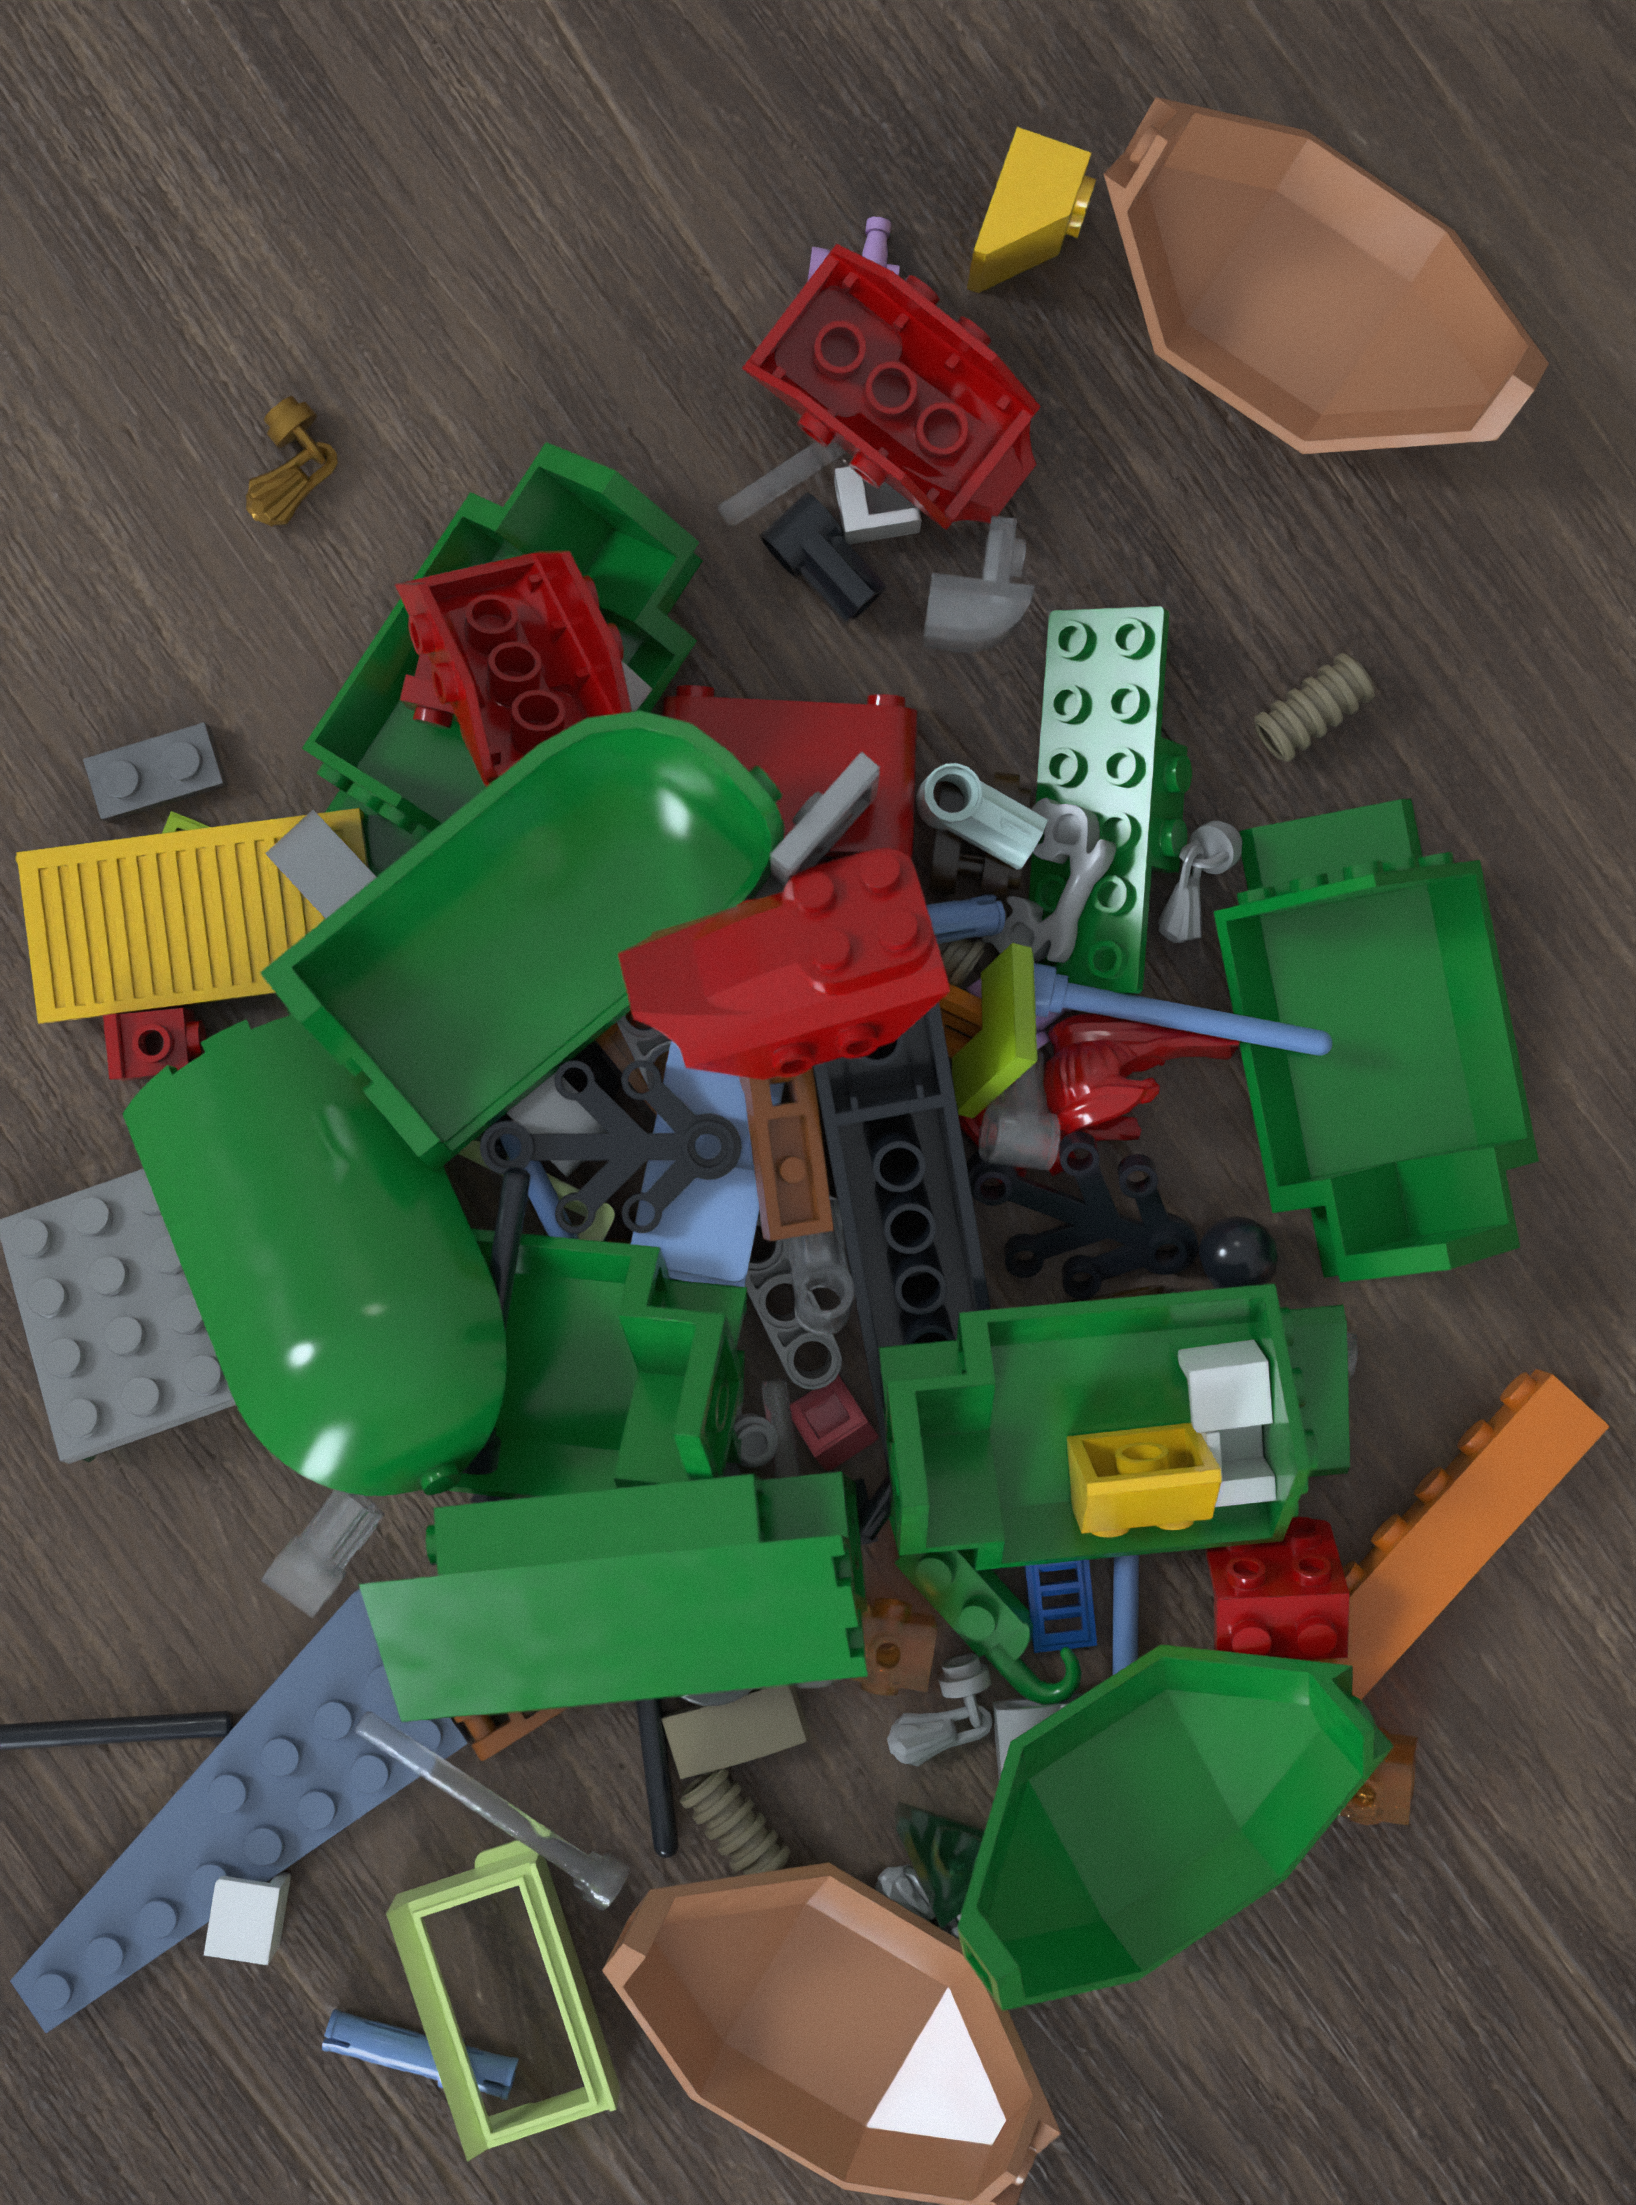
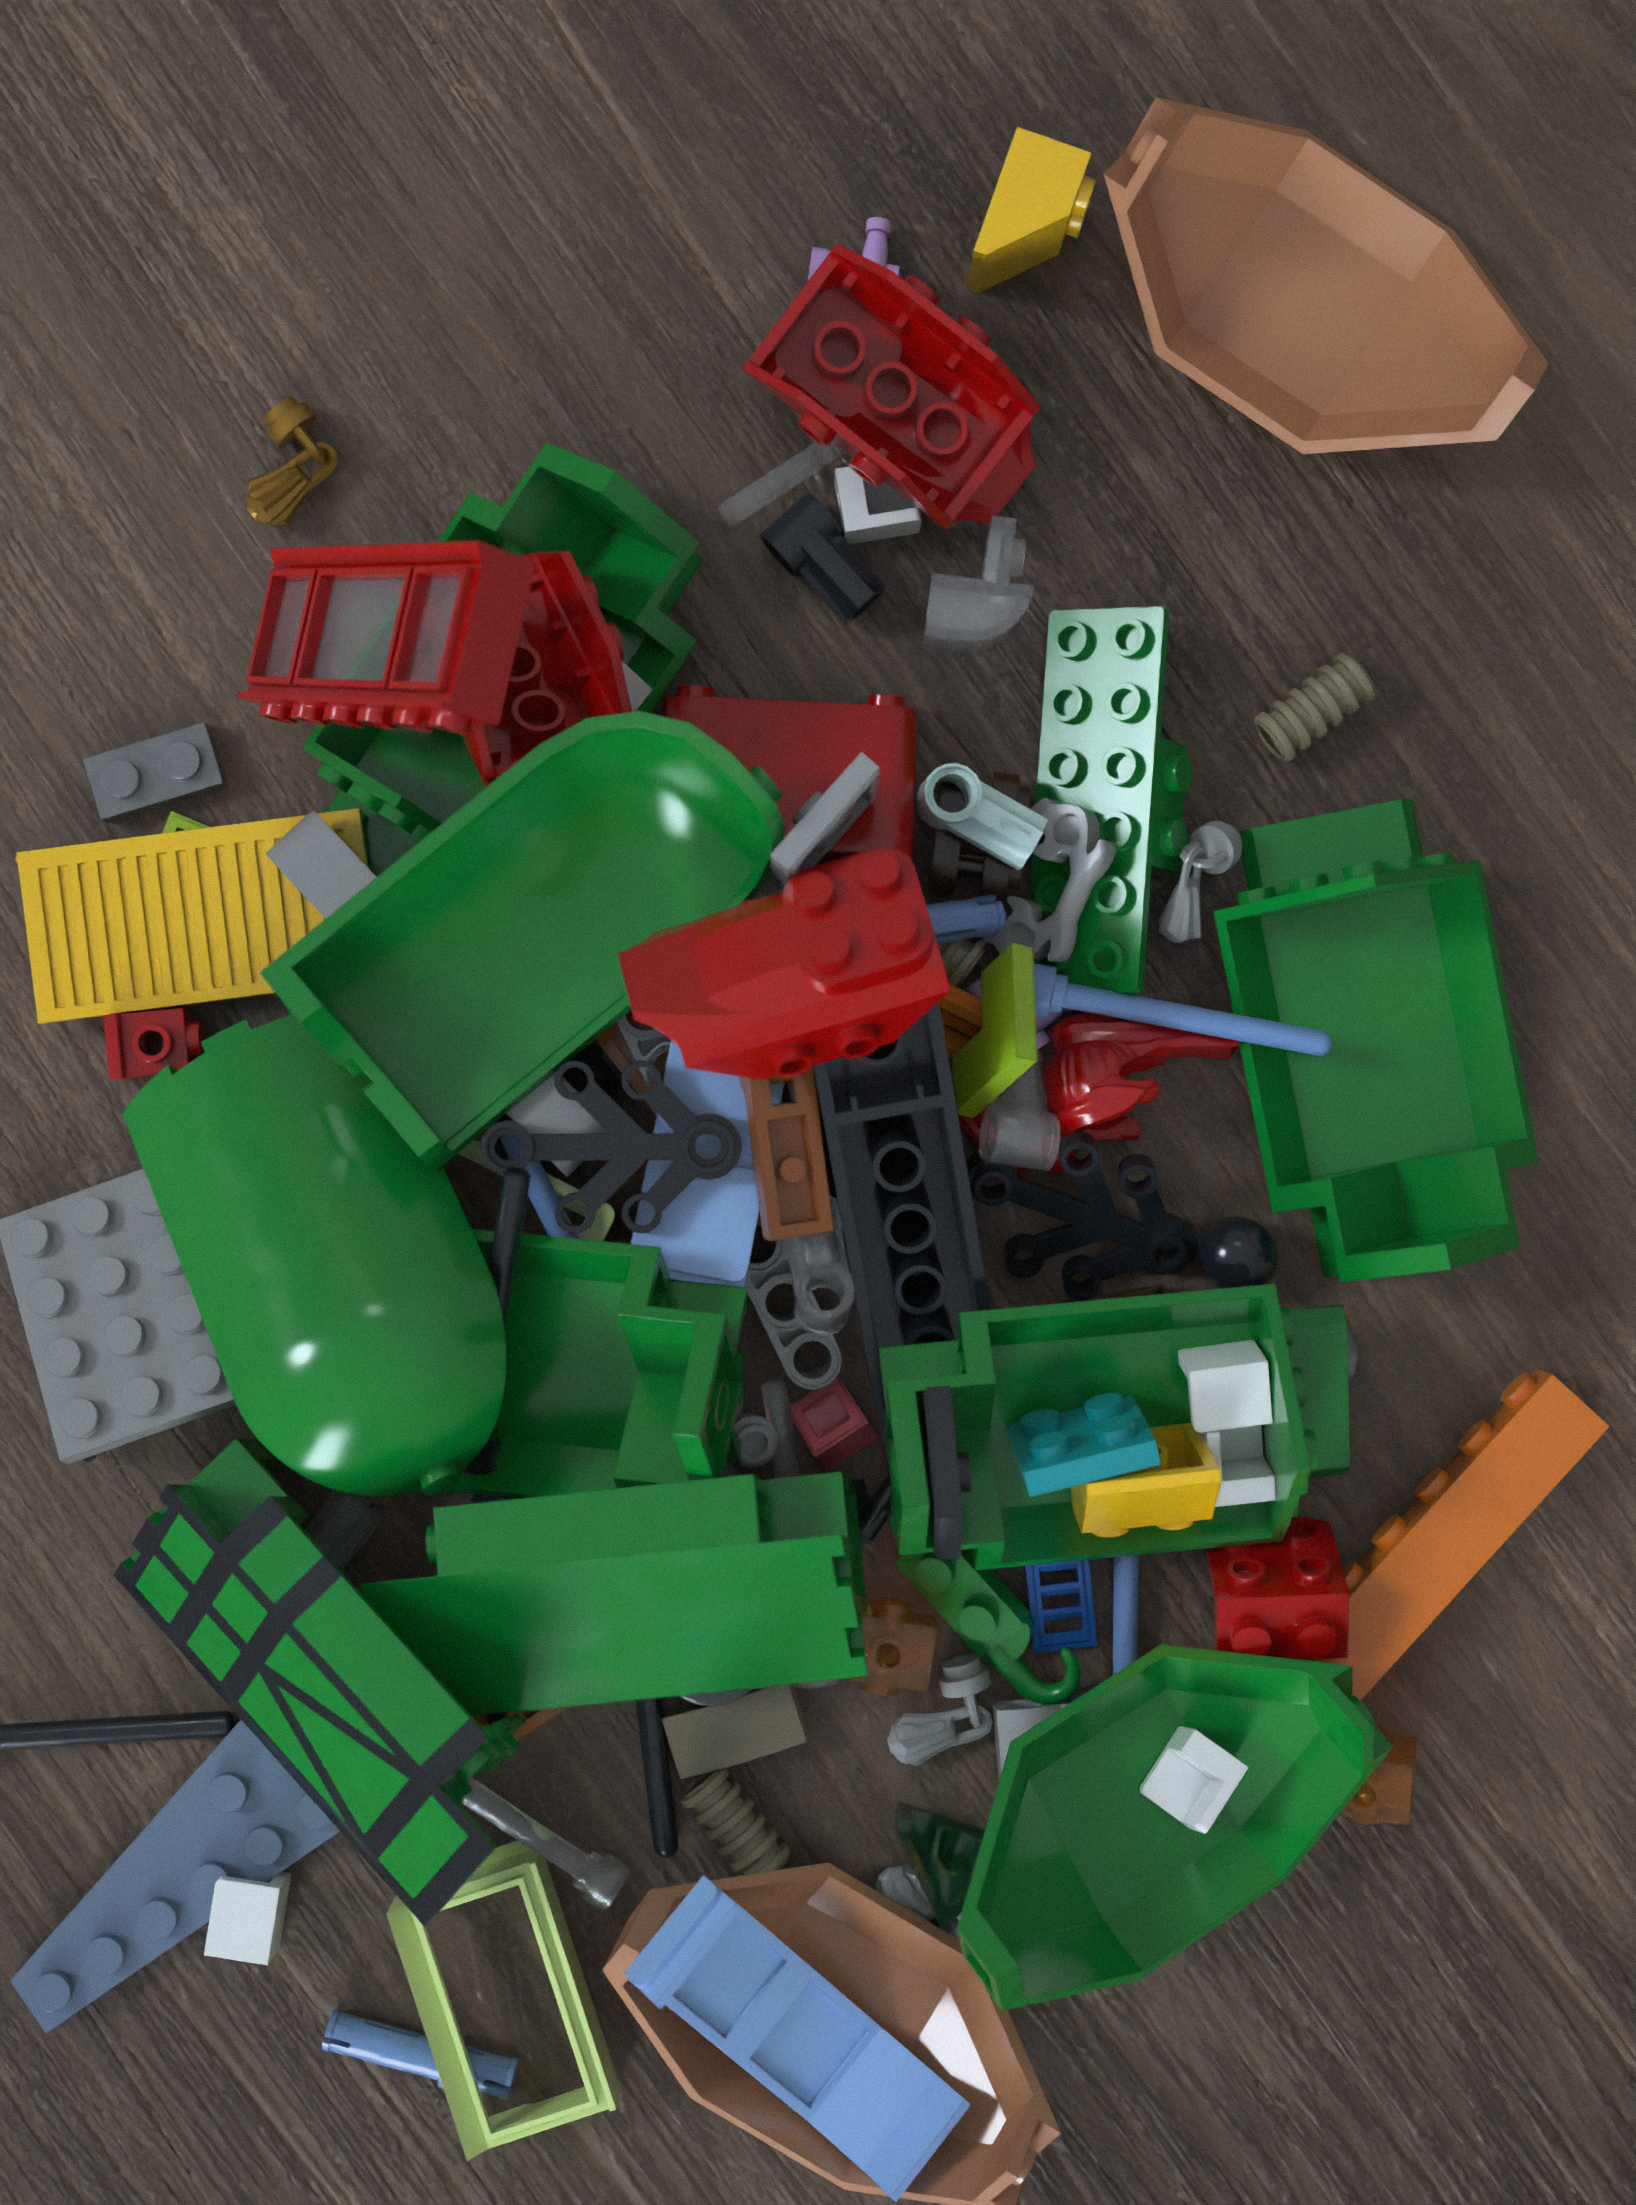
none -> green panel [113,1439,527,1926]
none -> red window [238,541,535,735]
none -> light blue windscreen [624,1875,971,2202]
none -> black plate [923,1386,971,1560]
none -> teal plate [1006,1393,1161,1497]
none -> white panel [1139,1726,1249,1834]

